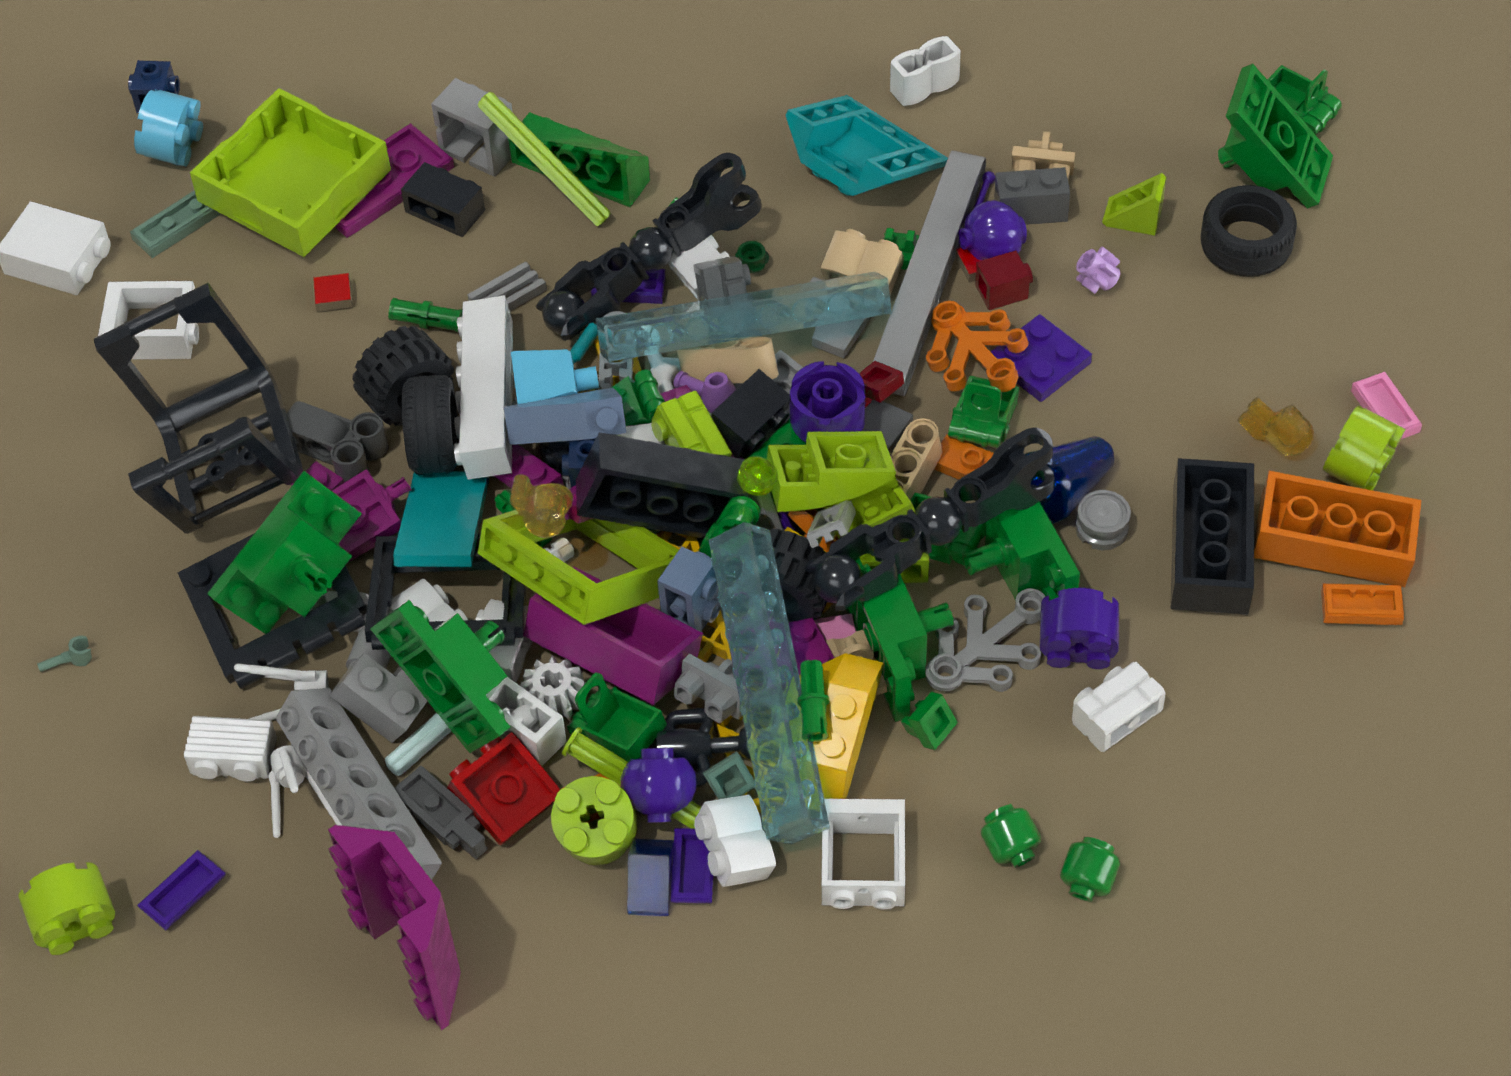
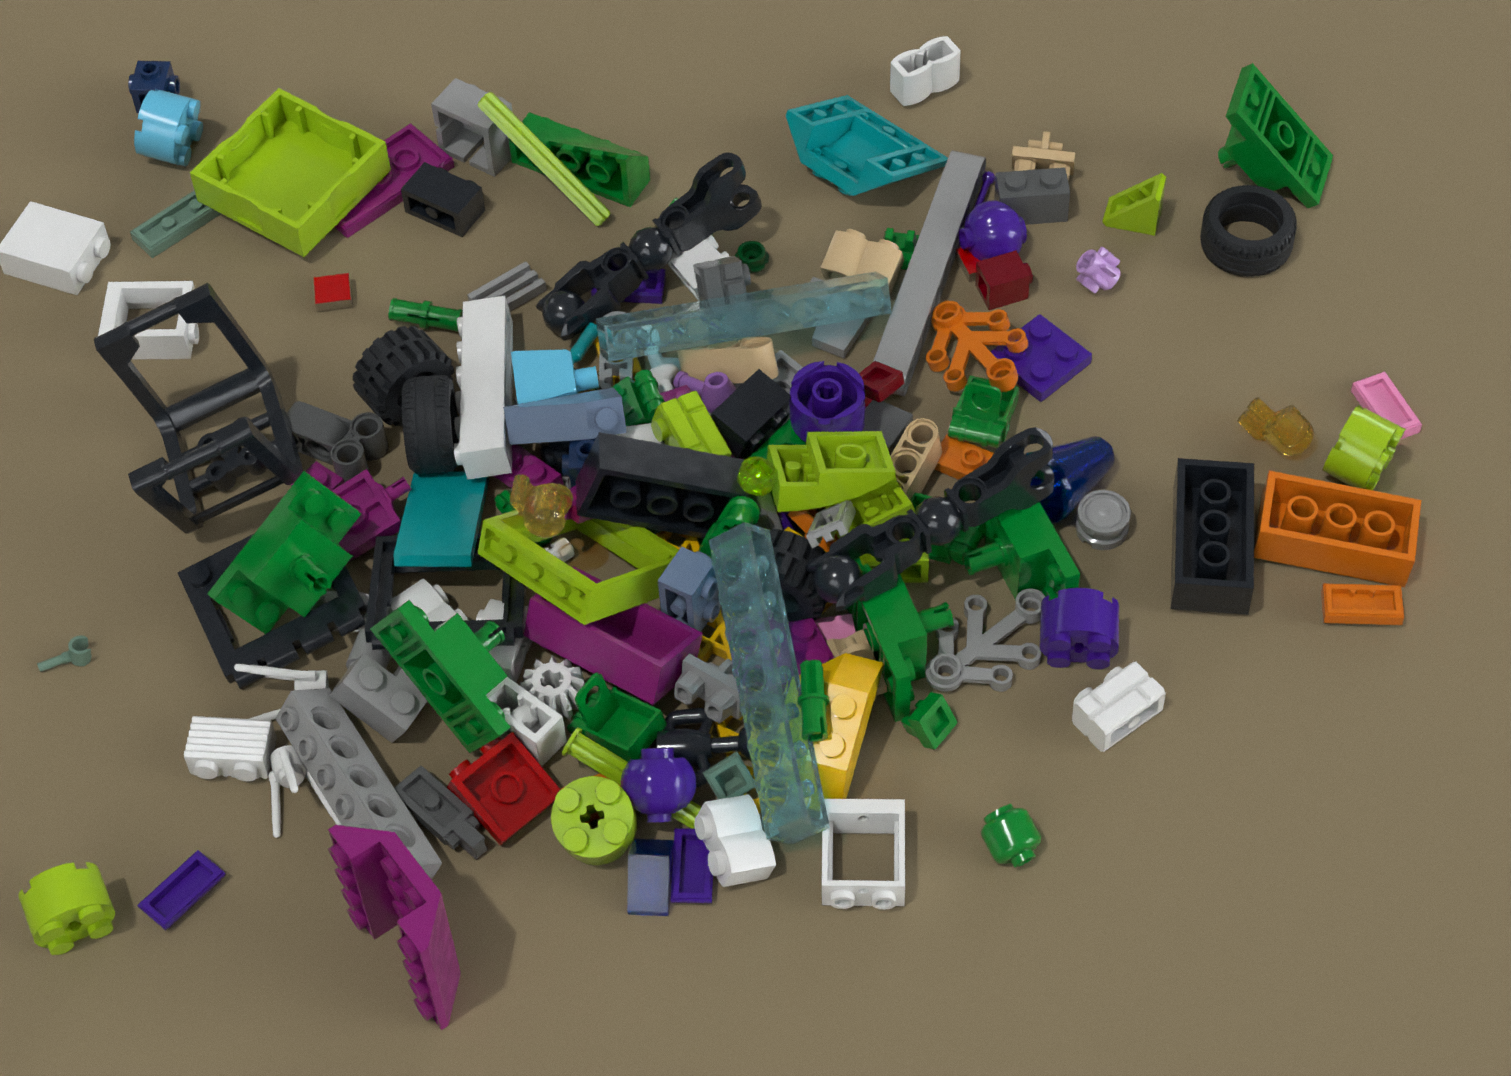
light aqua axle [385,713,451,776] -> none
green head [1060,837,1120,902] -> none
green piece [1267,65,1342,135] -> none

